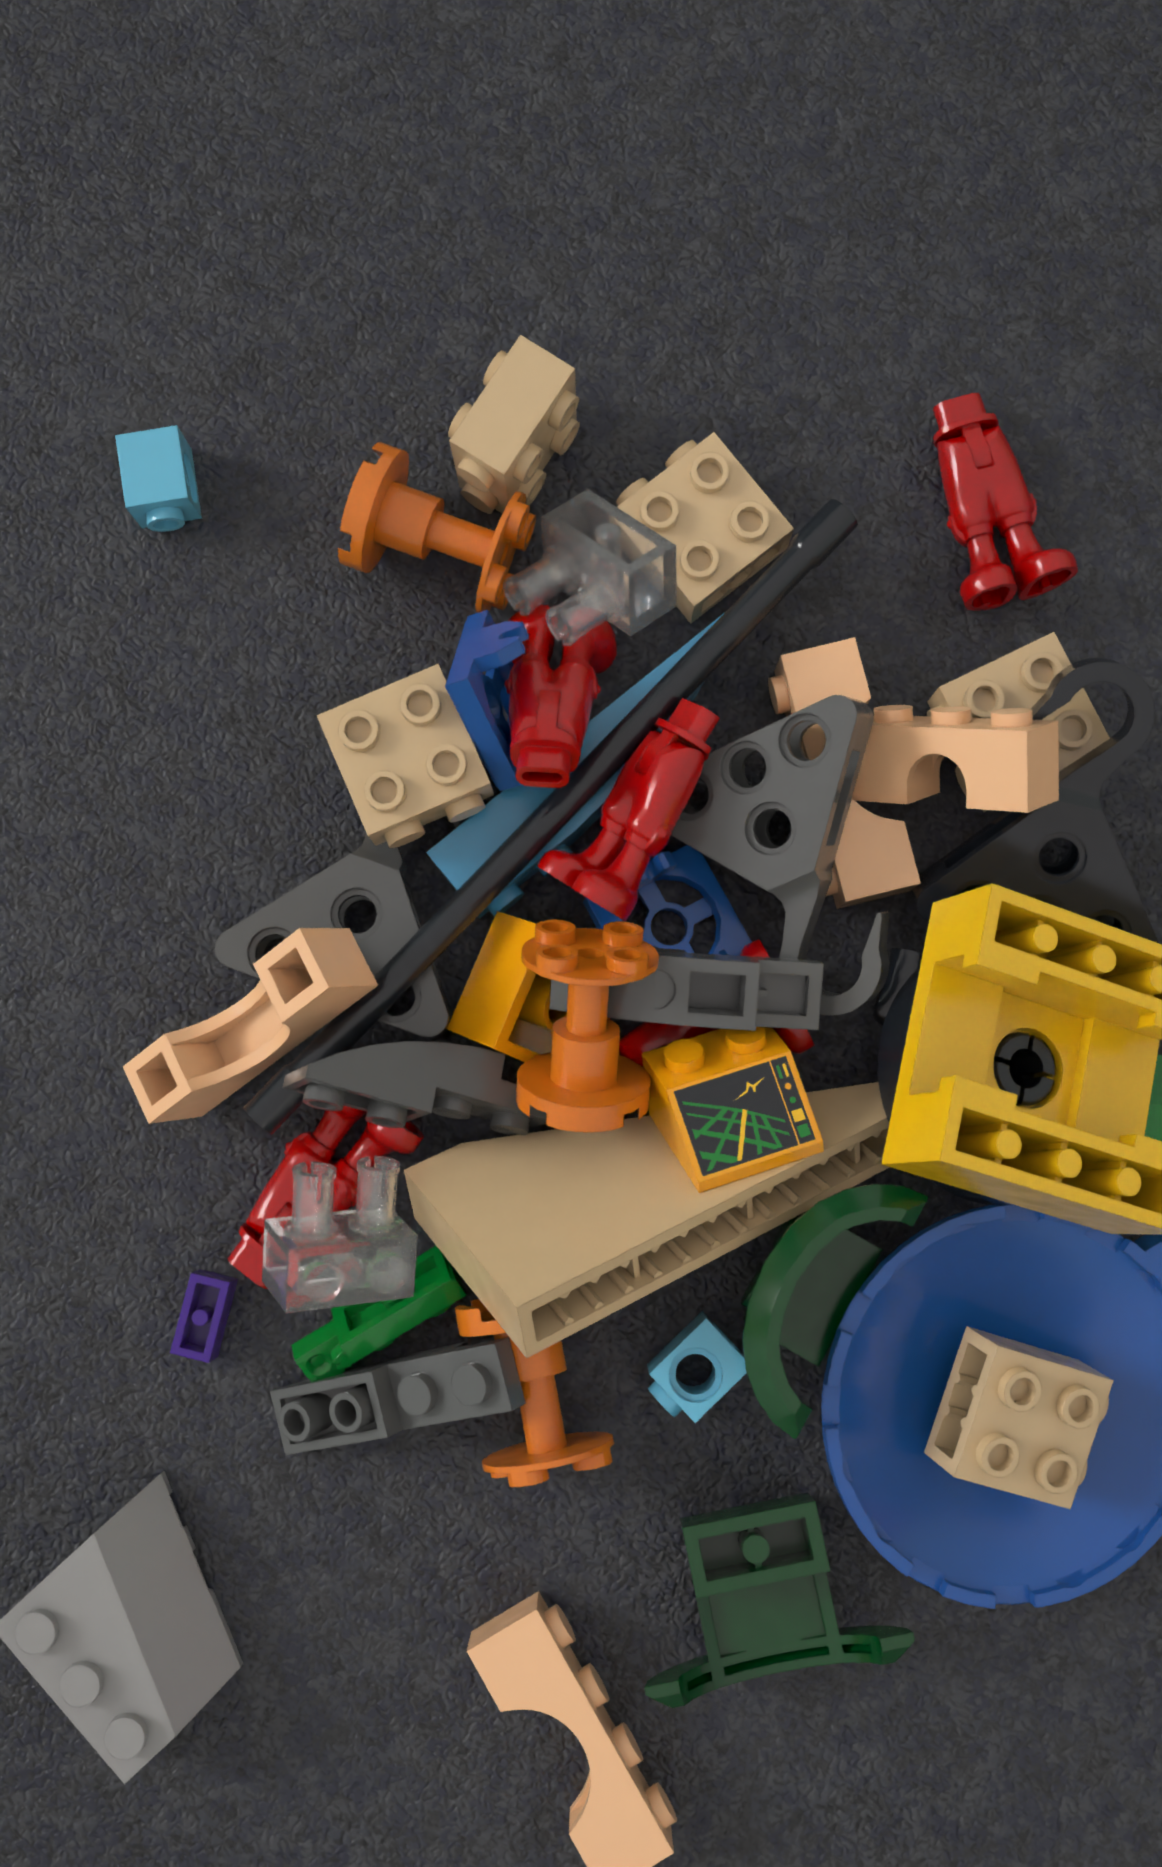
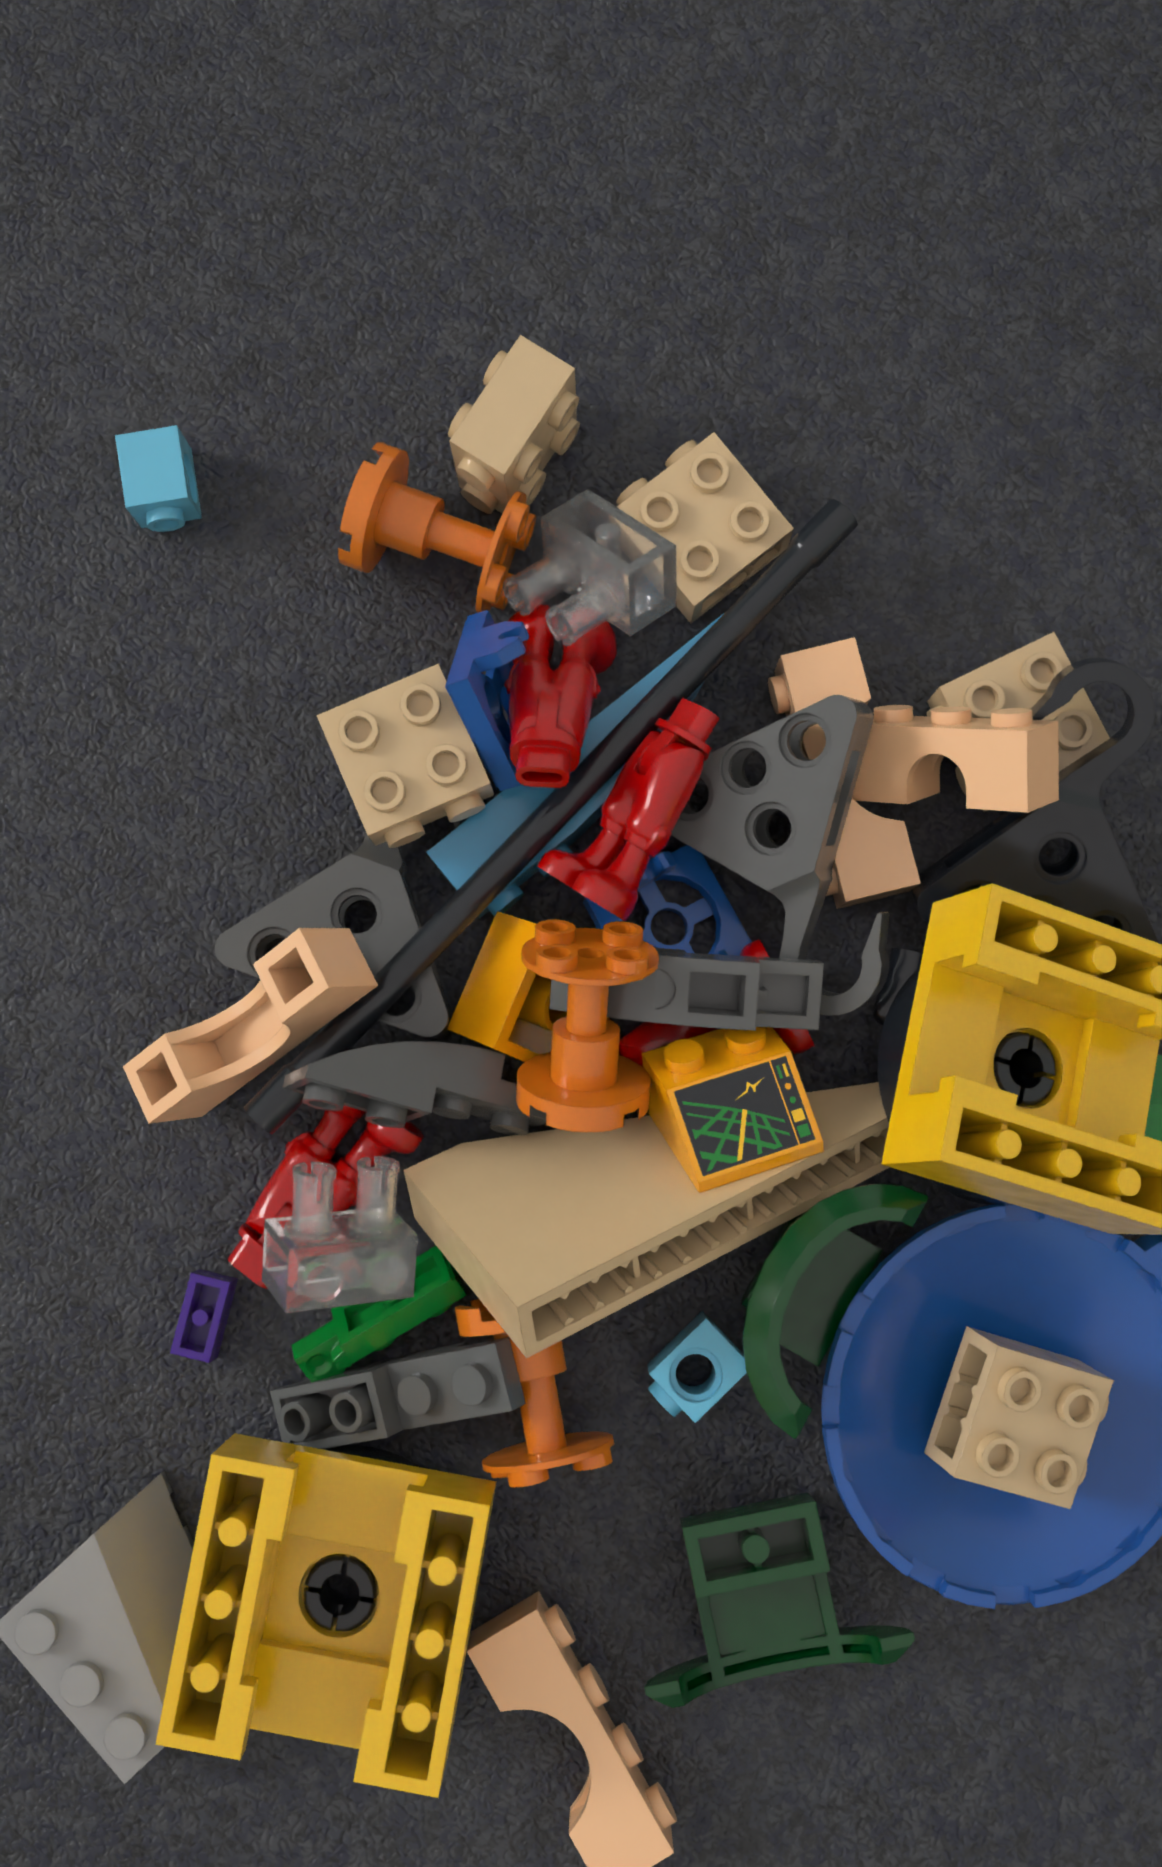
red piece [933,393,1078,611] -> none
none -> yellow piece [155,1433,497,1798]

